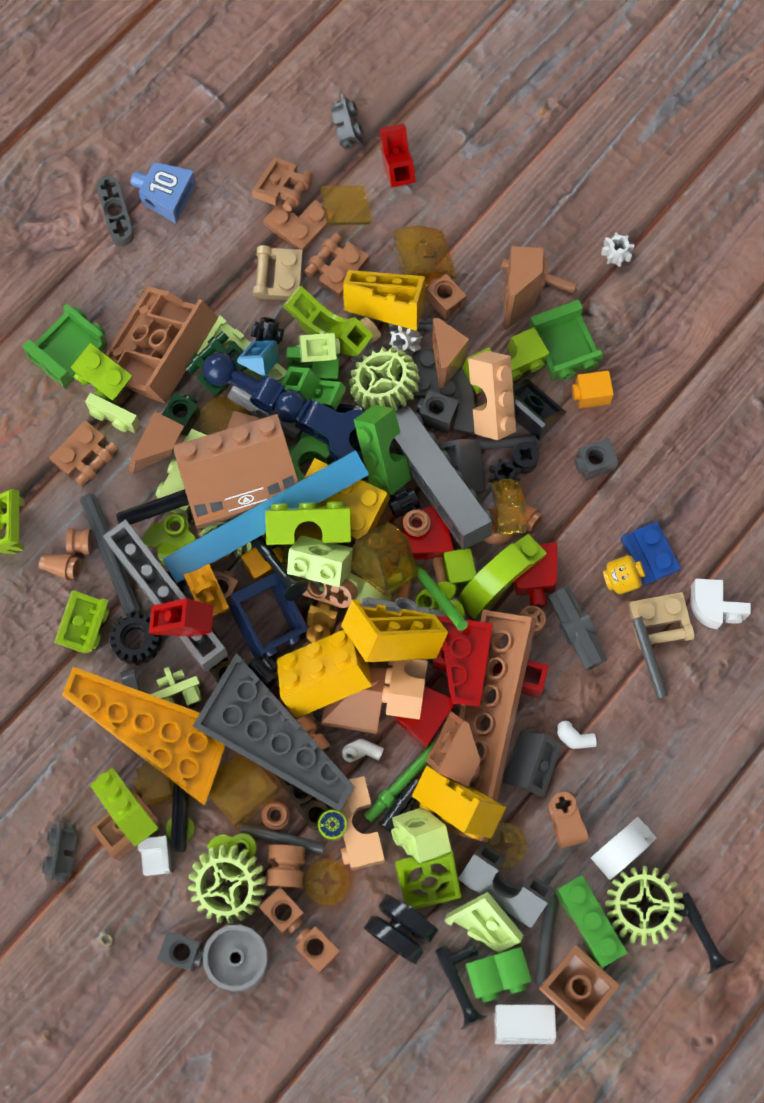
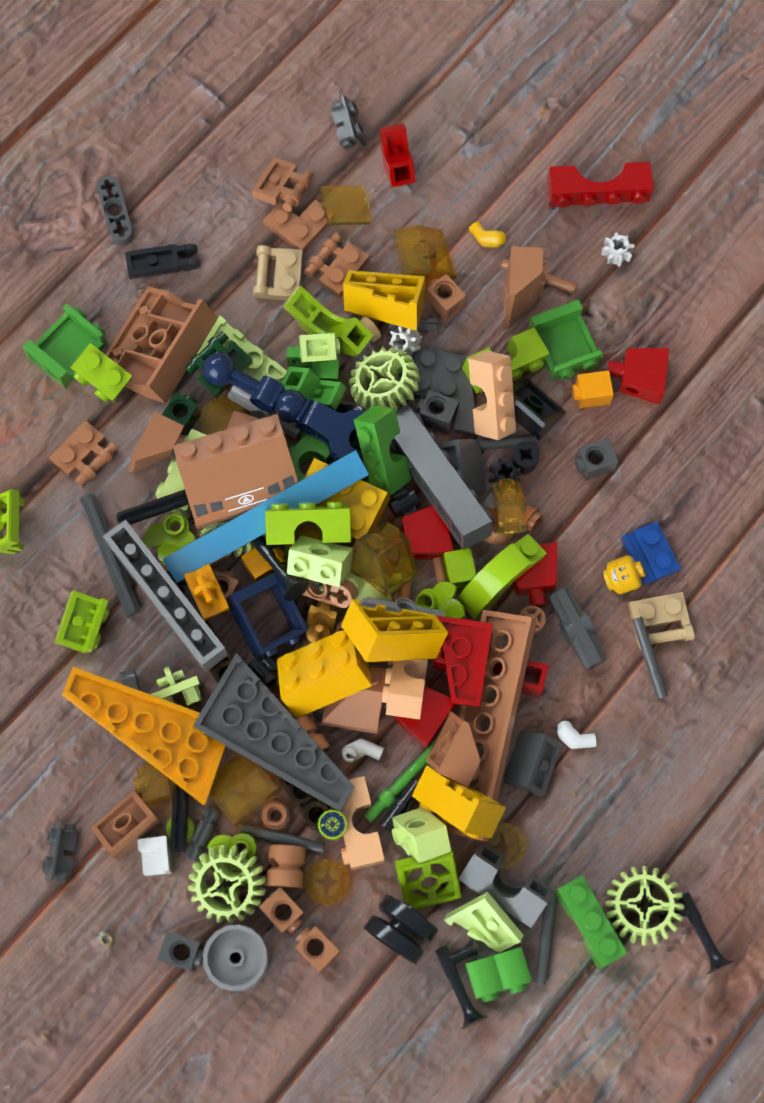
nougat cone [39,554,82,581] -> none
nougat wheel [66,528,93,555] -> none
yellowish green plate [85,393,140,433] -> none
lime arch [90,767,159,847] -> none
black tyre [109,612,162,665] -> none
medium blue torso [131,163,196,223] -> none
red slope [149,598,214,637] -> none
dark azure slope [237,340,279,376] -> none
black gear [250,317,284,344] -> none
nougat plate [403,509,431,537] -> none
bright green bar [413,566,468,630] -> none
nougat slope [431,318,469,388] -> none
white hinge [494,1005,556,1044] -> none
nougat slope [539,945,620,1030] -> none
nougat piece [548,792,588,849] -> none
white brick [591,817,657,880] -> none
white brick [690,579,751,629] -> none
none -> black hinge [125,244,200,279]
none -> dark grey axle [185,806,221,862]
none -> yellow arm [469,221,507,247]
none -> red arch [547,162,654,208]
none -> red torso [606,348,670,404]

